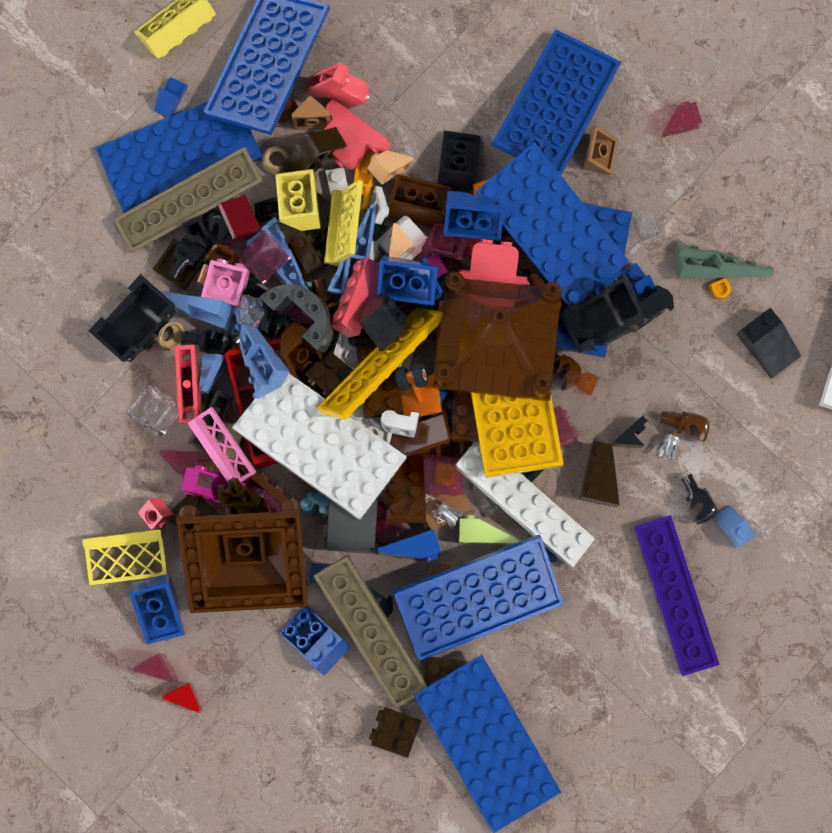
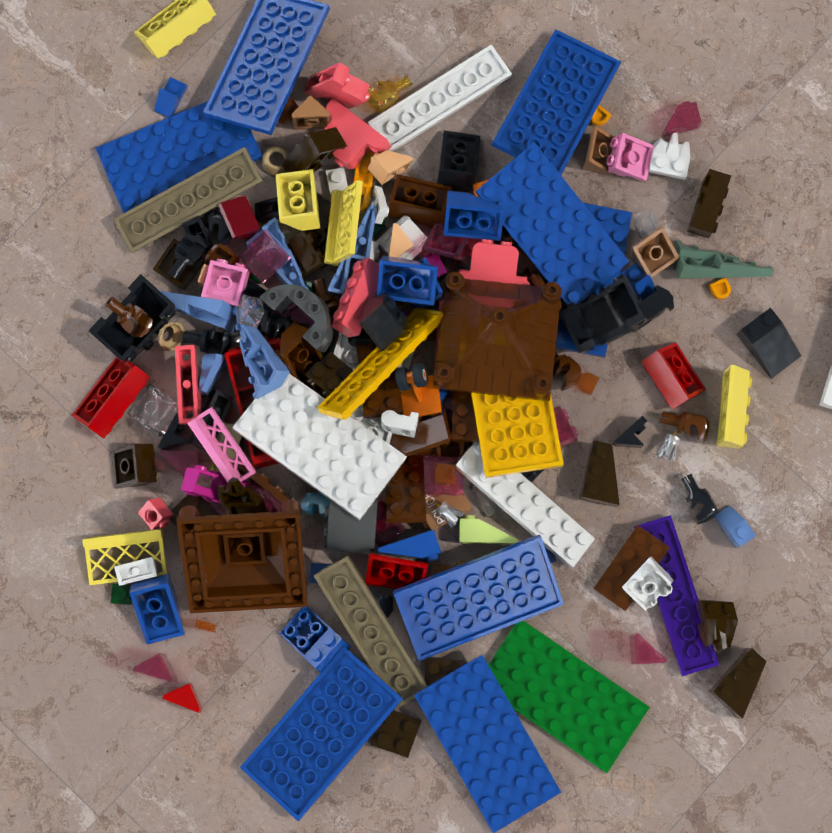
none -> red slope [71,357,150,439]
none -> reddish brown piece [105,296,153,338]
none -> dark green plate [110,584,132,605]
none -> dark brown slope [111,444,157,489]
none -> white plate [114,556,158,586]
none -> black slope [158,413,189,451]
none -> clear orange tile [194,619,218,633]
none -> blue plate [240,646,403,821]
none -> red slope [365,553,428,589]
none -> clear yellow piece [367,75,412,112]
none -> white plate [368,44,512,152]
none -> green plate [488,621,650,773]
none -> light orange tile [590,105,612,127]
none -> reddish brown plate [593,525,670,611]
none -> bright pink plate [606,133,654,182]
none -> white slope [622,556,673,611]
none -> clear pink slope [629,633,667,665]
none -> medium nougat slope [631,226,679,278]
none -> red slope [642,342,707,410]
none -> white plate [649,133,690,180]
none -> dark brown wedge [687,169,731,238]
none -> dark brown plate [697,601,738,654]
none -> dark brown wedge [708,648,767,719]
none -> light yellow slope [717,365,752,449]

